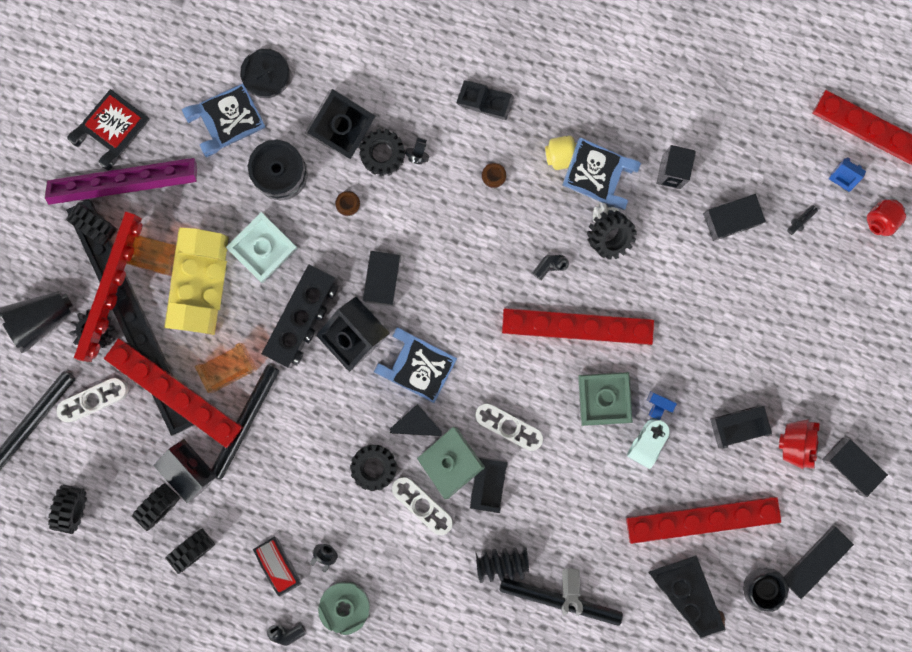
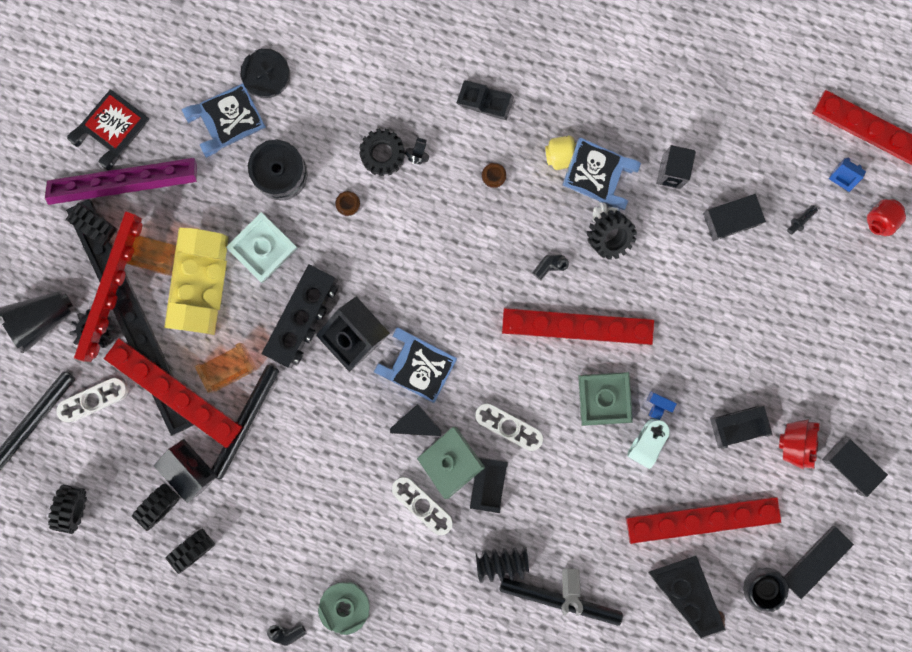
slope [253,536,302,597] -> none
black slope [305,89,376,159] -> none
black plate [310,544,338,572] -> none
black tyre [350,445,397,491] -> none
black panel [363,250,402,307] -> none

